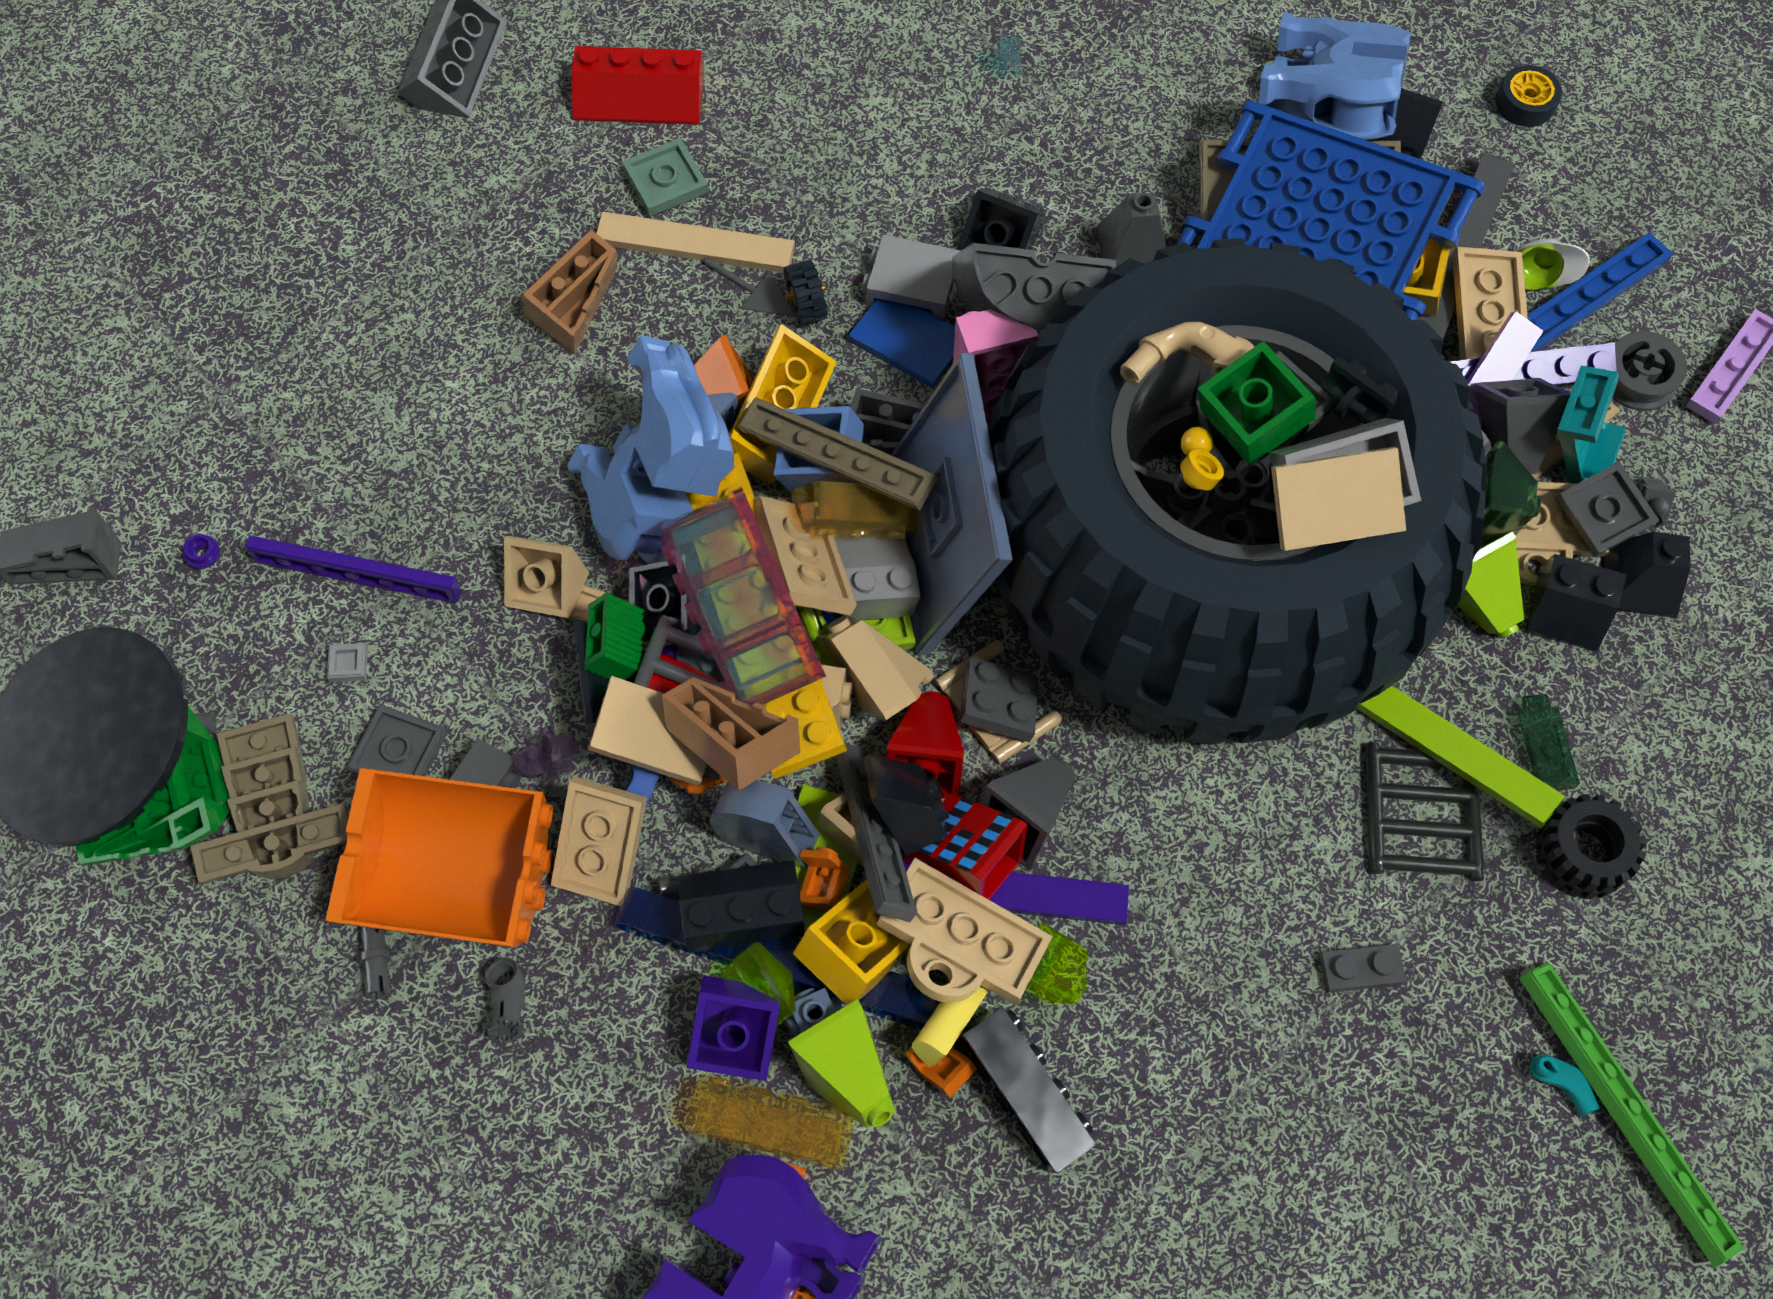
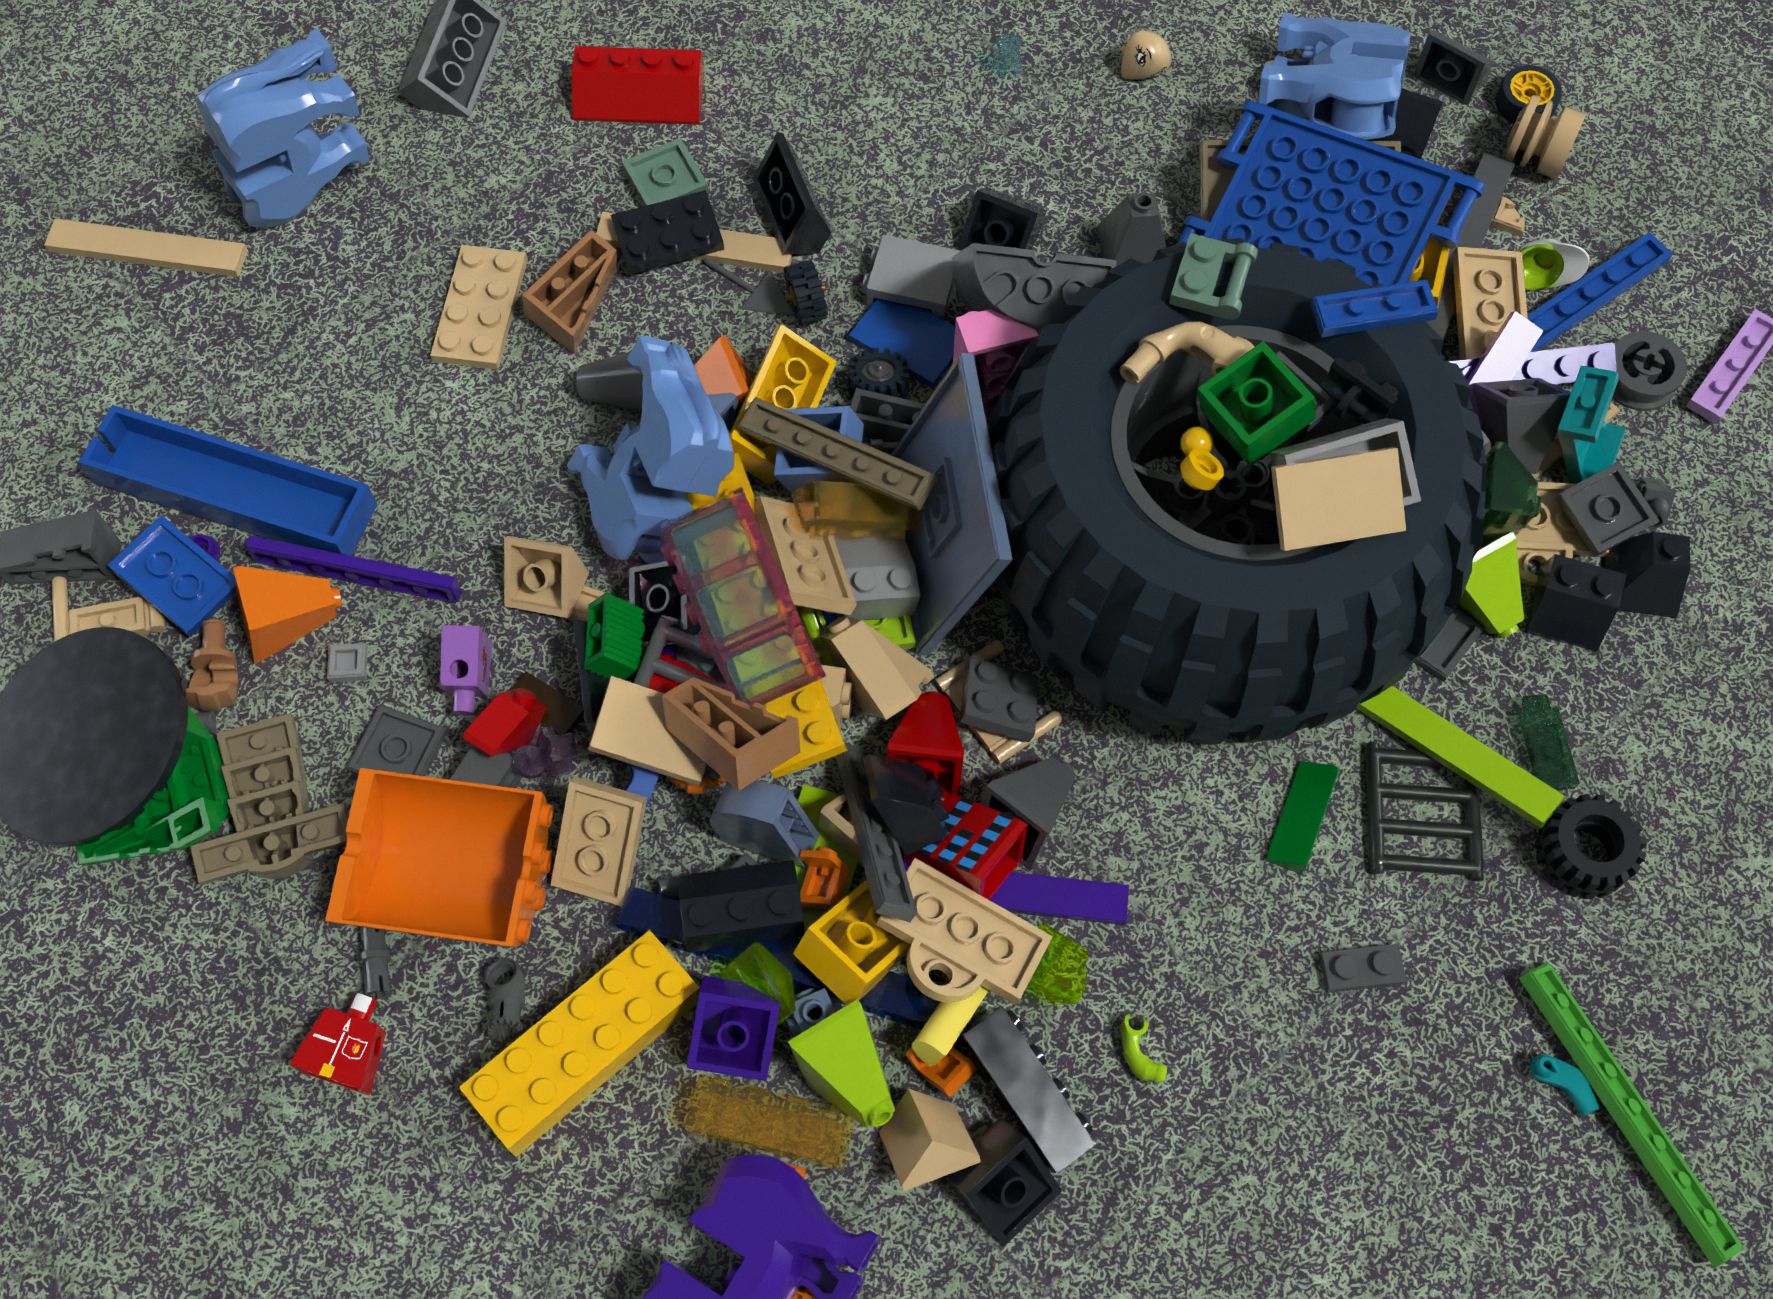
none -> tan tile [44,219,248,277]
none -> tan plate [52,576,166,642]
none -> blue piece [78,405,378,556]
none -> blue plate [108,515,237,637]
none -> medium nougat piece [185,619,238,712]
none -> medium blue animal [196,28,370,228]
none -> orange slope [233,566,342,663]
none -> red torso [290,993,386,1096]
none -> tan plate [430,245,528,370]
none -> medium lavender torso [440,625,493,716]
none -> yellow brick [459,930,700,1157]
none -> red slope [462,688,547,757]
none -> dark brown tile [512,672,584,741]
none -> dark grey cone [572,352,643,412]
none -> black plate [611,190,725,275]
none -> black slope [752,132,832,254]
none -> black wheel [848,348,910,399]
none -> tan slope [879,1089,981,1192]
none -> black slope [943,1117,1062,1247]
none -> tan piece [1120,30,1172,80]
none -> lime piece [1120,1014,1167,1084]
none -> sand green plate [1169,233,1258,320]
none -> green slope [1265,761,1340,874]
none -> blue tile [1310,279,1438,337]
none -> dark grey slope [1413,30,1495,106]
none -> dark grey tile [1414,608,1485,682]
none -> tan tile [1490,196,1525,237]
none -> tan wheel [1505,95,1586,179]

